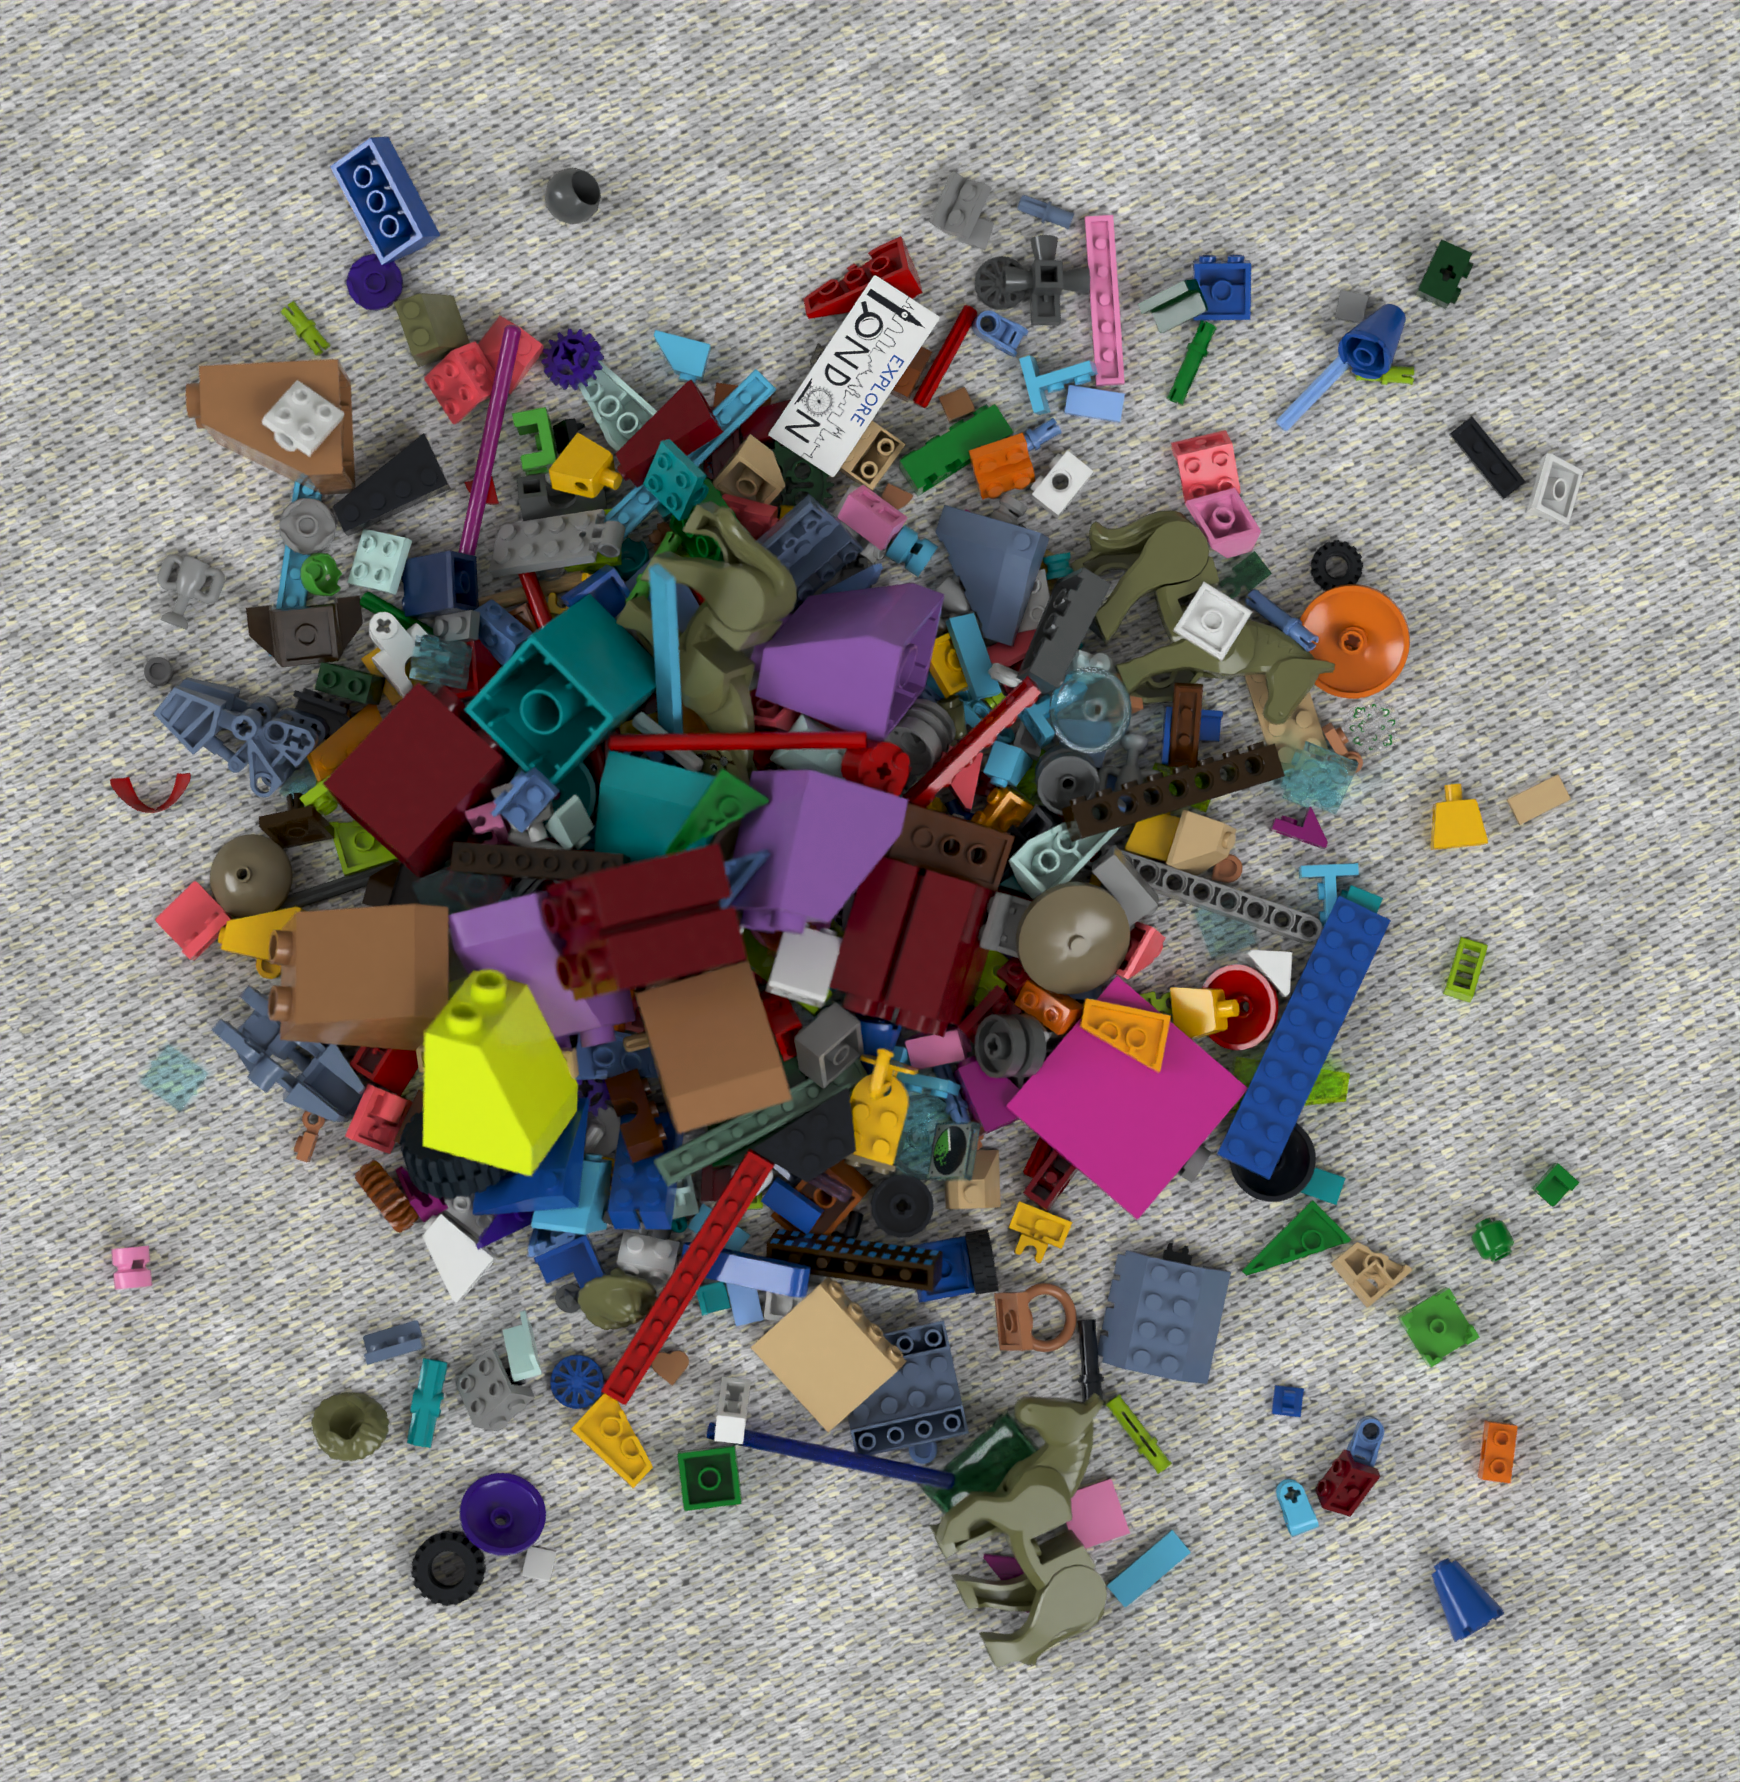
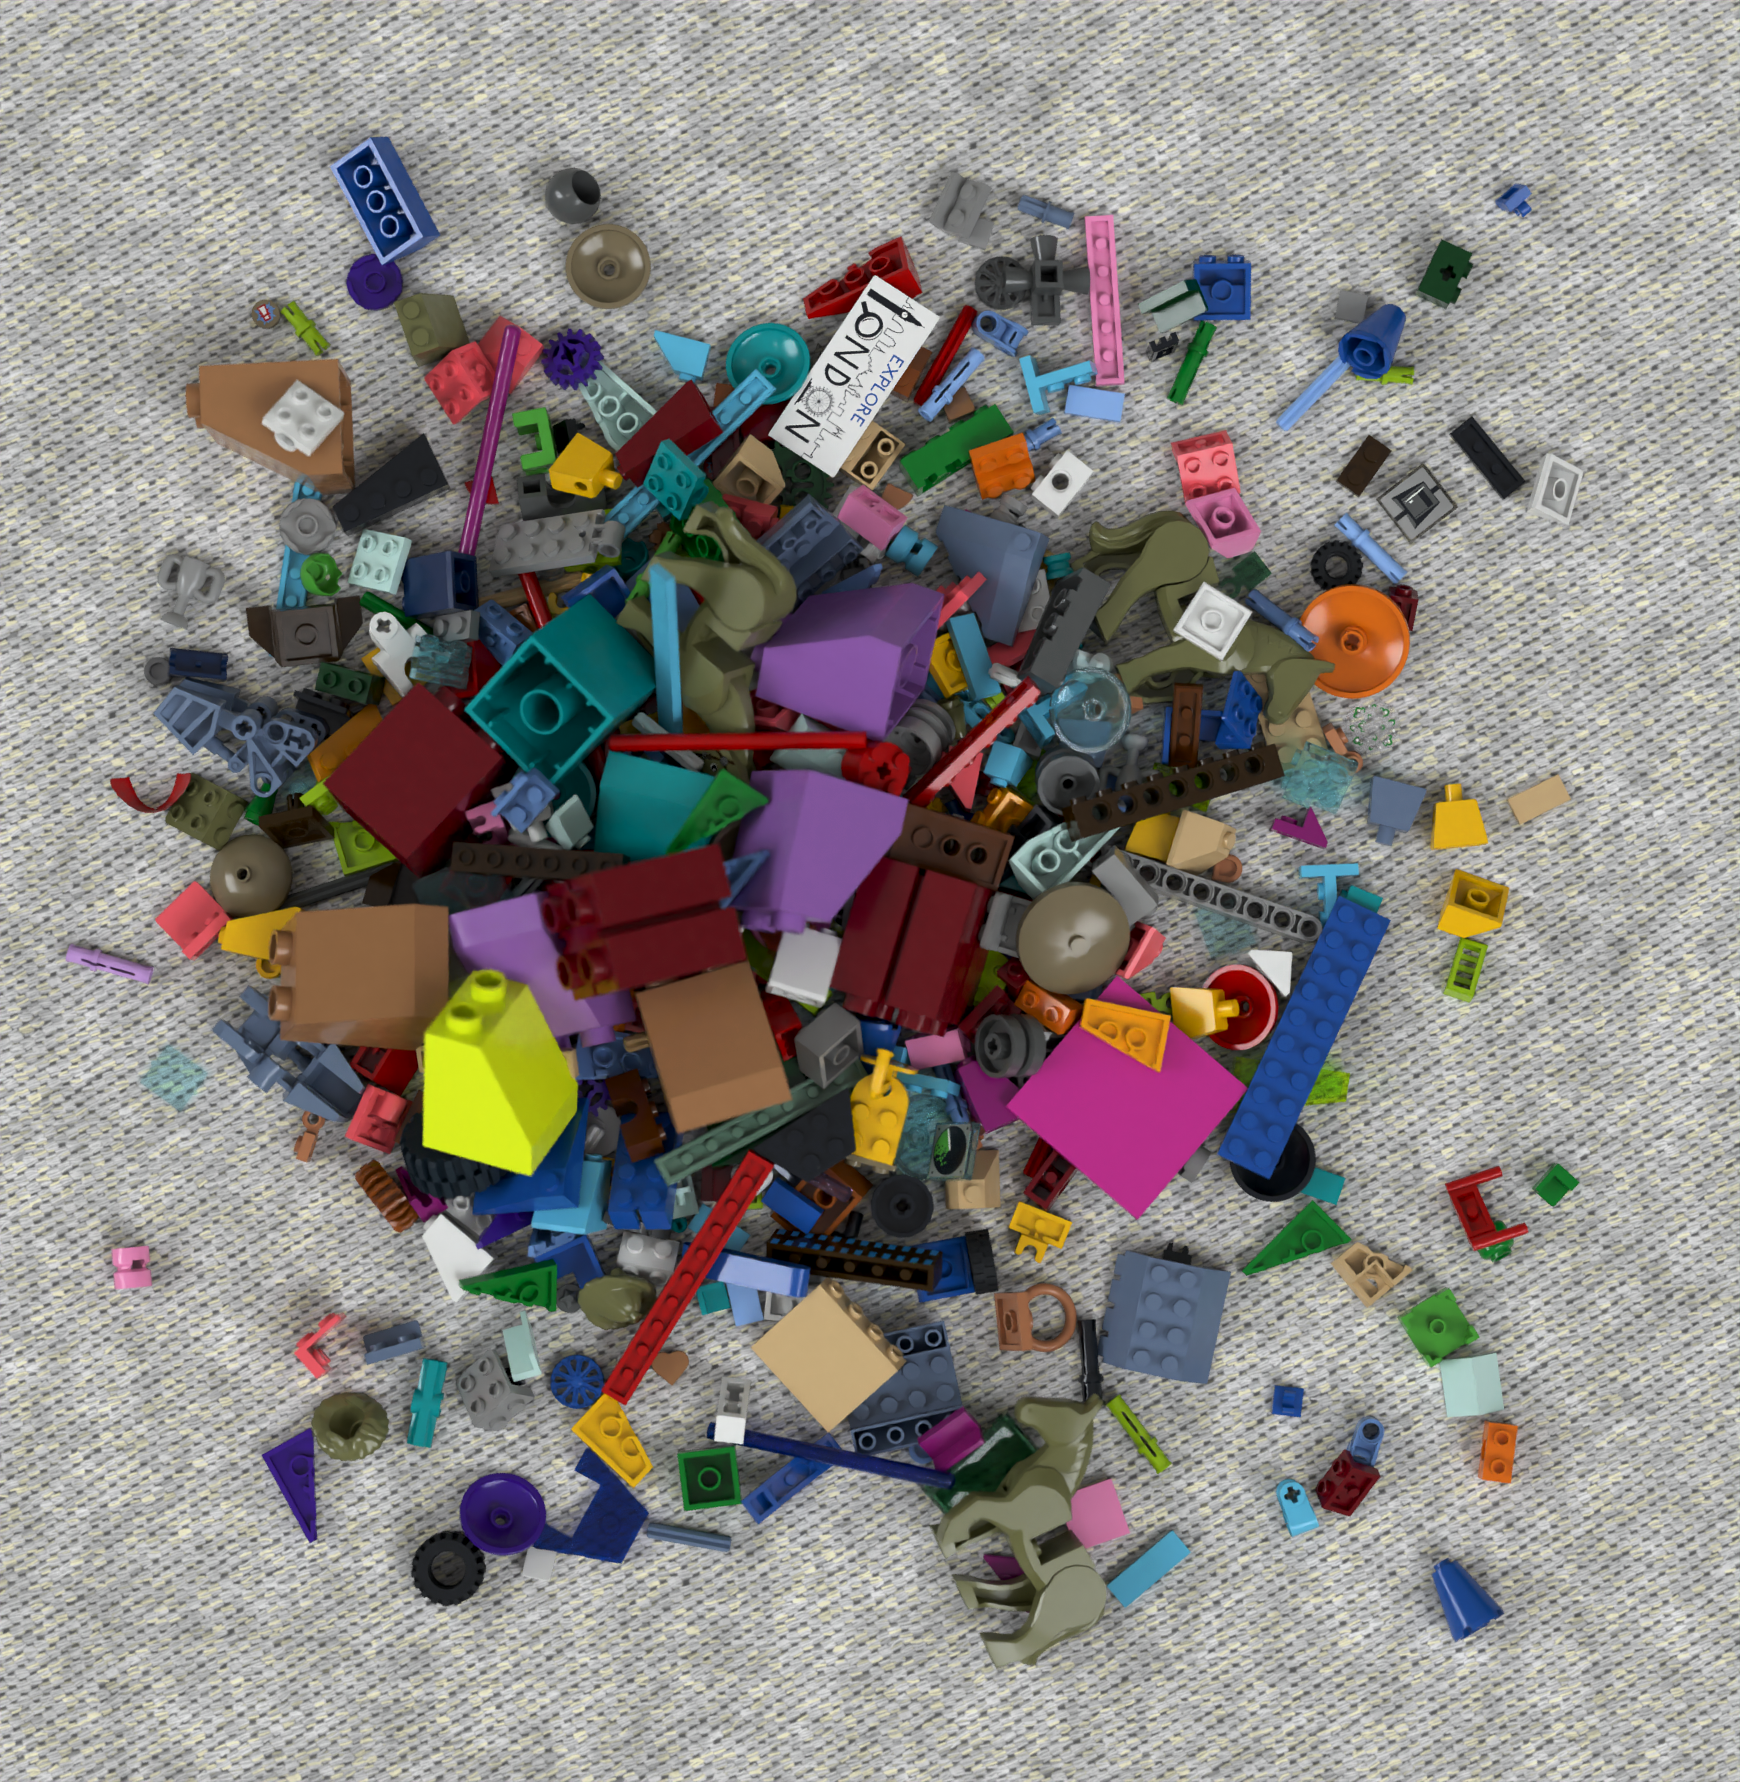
none -> lavender pin [66,944,154,985]
none -> olive bracket [165,773,248,851]
none -> dark blue hinge [167,648,228,682]
none -> green cone [244,783,278,826]
none -> dark tan tile [251,300,281,329]
none -> dark purple wing [262,1427,317,1543]
none -> coral bracket [294,1312,347,1379]
none -> green wing [459,1259,557,1312]
none -> clear blue wing [533,1447,649,1564]
none -> dark tan dish [565,224,651,309]
none -> sand blue axle [647,1522,732,1552]
none -> teal dish [726,323,811,404]
none -> blue slope [740,1432,846,1524]
none -> magenta panel [917,1406,985,1475]
none -> light blue pin [918,347,985,422]
none -> coral plate [936,572,987,630]
none -> black tile [1146,332,1179,362]
none -> blue bracket [1215,671,1263,750]
none -> light blue pin [1334,512,1407,585]
none -> dark brown plate [1335,435,1392,498]
none -> sand blue torso [1367,776,1427,846]
none -> slope [1376,463,1458,544]
none -> dark red bracket [1388,584,1419,631]
none -> yellow slope [1437,869,1509,938]
none -> light aqua slope [1440,1353,1504,1417]
none -> red plate [1445,1166,1528,1251]
none -> blue tile [1494,183,1532,217]

